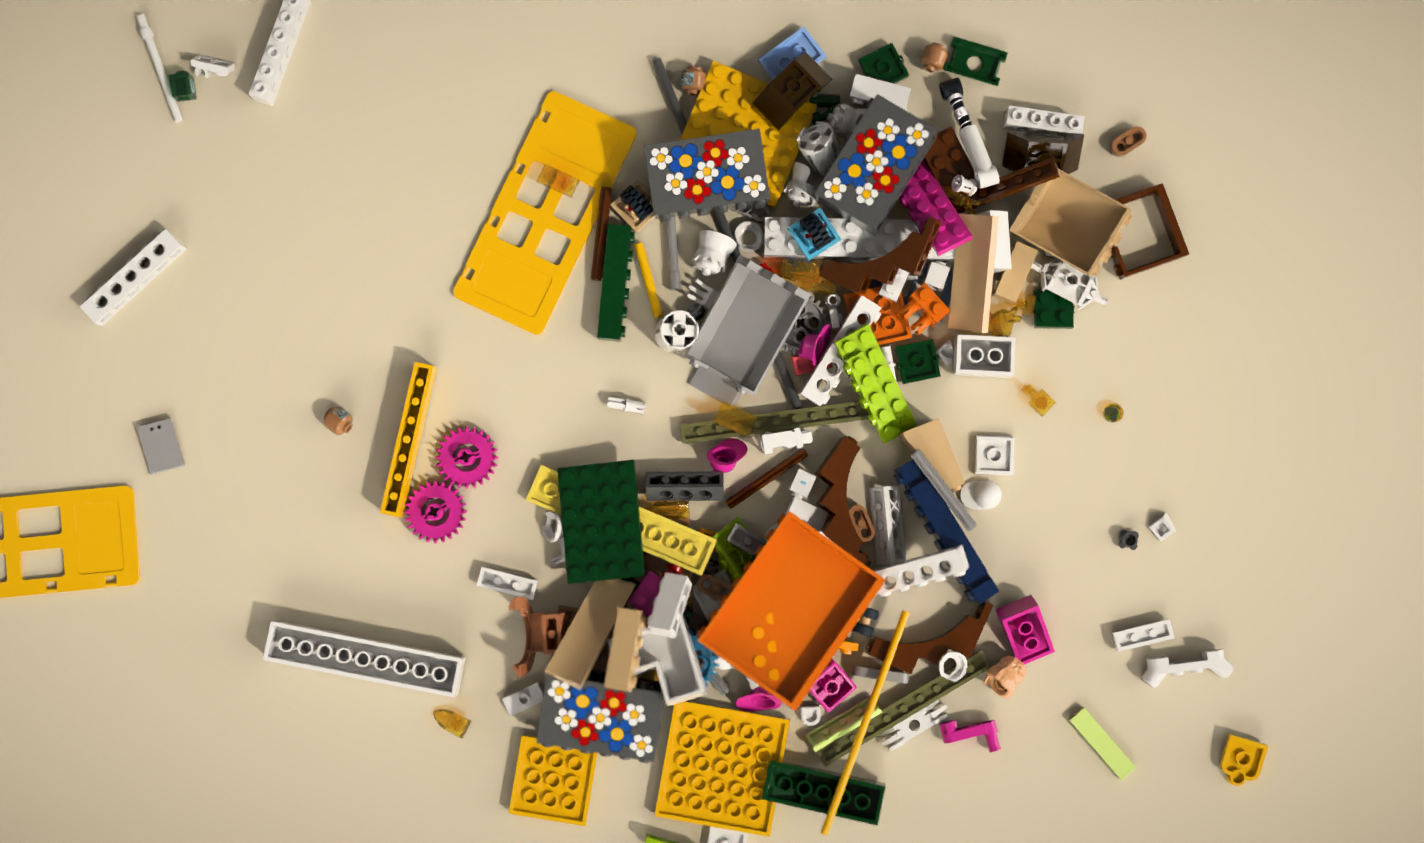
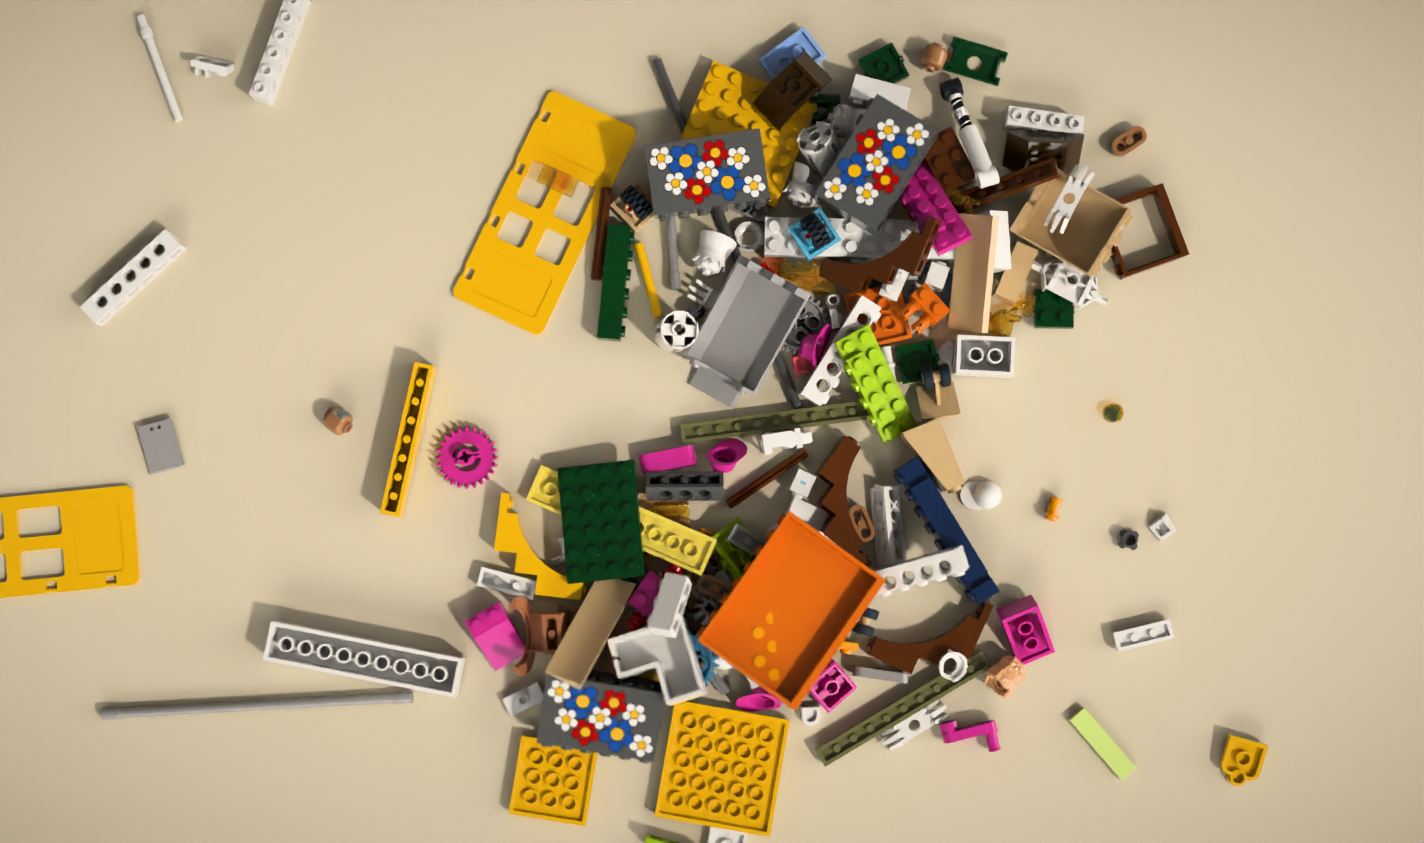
clear green brick [169,71,197,102] -> none
dark pink gear [404,480,467,544] -> none
clear yellow plate [433,709,472,739] -> none
white piece [542,511,563,543] -> none
tan brick [604,608,647,692] -> none
white axle [607,396,646,414] -> none
medium nougat head [681,66,706,95] -> none
clear yellow panel [713,402,757,438] -> none
dark green slope [762,760,886,826] -> none
yellowish green tile [805,697,882,752] -> none
yellow piece [820,610,910,836] -> none
light grey axle [911,449,977,531] -> none
white bush [951,175,977,196] -> none
white tile [974,435,1015,475] -> none
clear yellow plate [1021,384,1056,417] -> none
white plate [1142,649,1233,687] -> none
none -> light grey piece [101,691,413,720]
none -> dark pink slope [464,601,526,671]
none -> yellow arch [494,492,588,600]
none -> dark pink beam [639,445,697,475]
none -> light grey piece [692,596,720,625]
none -> tan plate [916,363,961,421]
none -> white piece [1044,164,1095,234]
none -> light orange pin [1044,496,1062,522]

